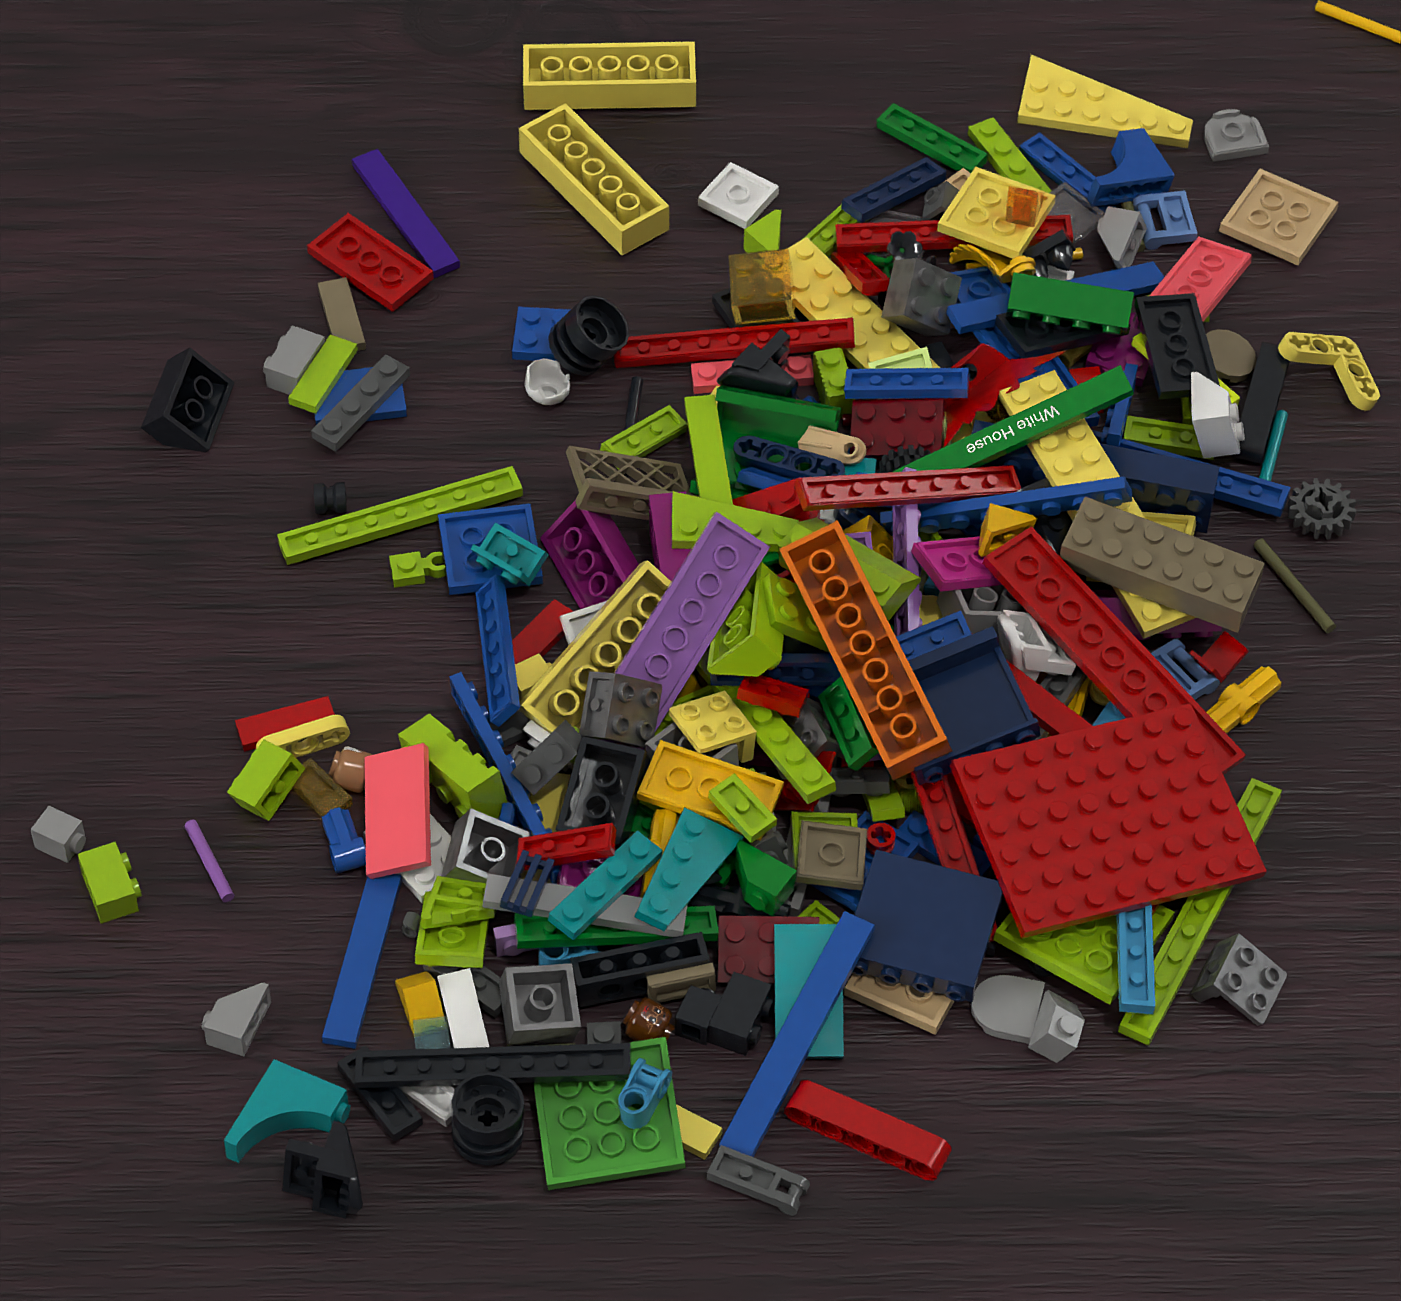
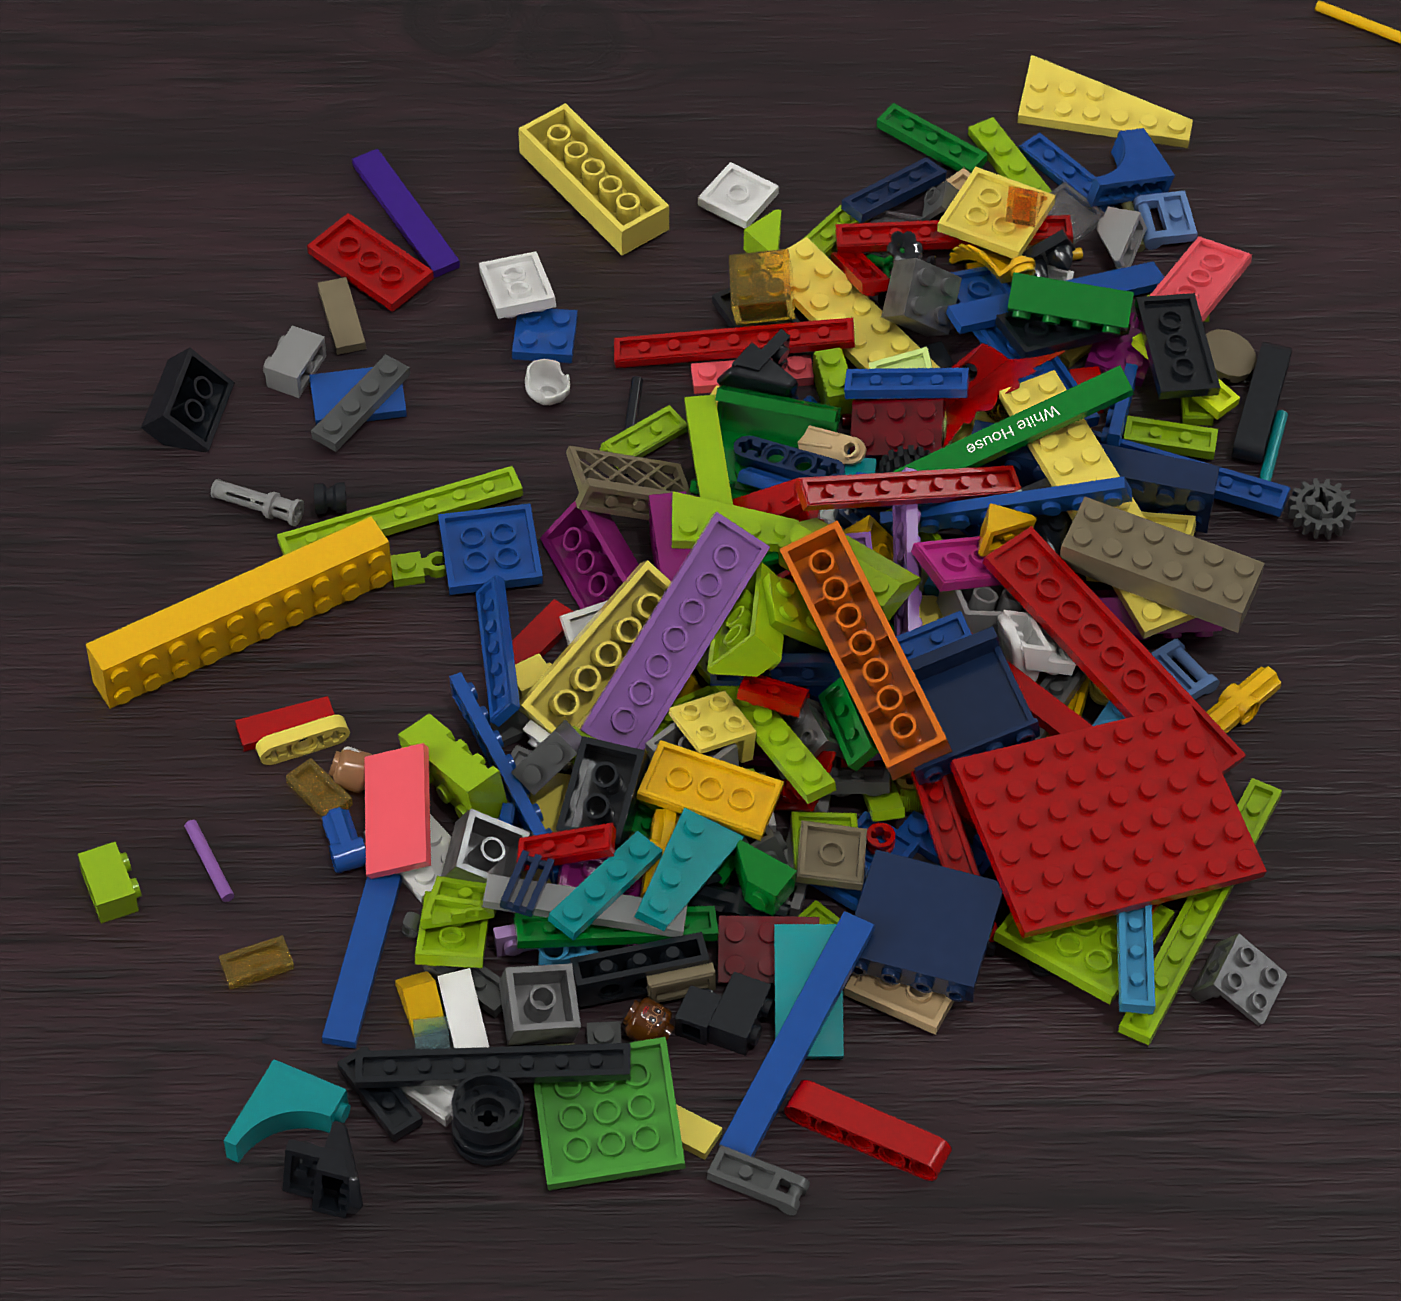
light grey brick [31,806,86,863] -> none
light grey slope [202,982,271,1057] -> none
lime brick [227,739,305,821] -> none
lime tile [288,334,358,414] -> none
teal bracket [470,522,549,586] -> none
light yellow brick [523,42,696,110] -> none
black wheel [548,295,629,376] -> none
flat silver bracket [579,671,662,748] -> none
dark azure piece [618,1058,672,1129] -> none
lime plate [708,773,777,843] -> none
light grey tile [971,975,1045,1044] -> none
light grey slope [1028,990,1085,1063] -> none
red bracket [1189,631,1249,683] -> none
white slope [1191,372,1245,458] -> none
light grey tile [1204,109,1269,162] -> none
tan plate [1219,169,1339,265] -> none
olive bar [1253,538,1336,633] -> none
light yellow beam [1278,332,1380,411] -> none
none -> yellow brick [86,516,393,709]
none -> light grey pin [210,479,304,526]
none -> clear yellow plate [219,935,294,990]
none -> white plate [479,251,556,319]

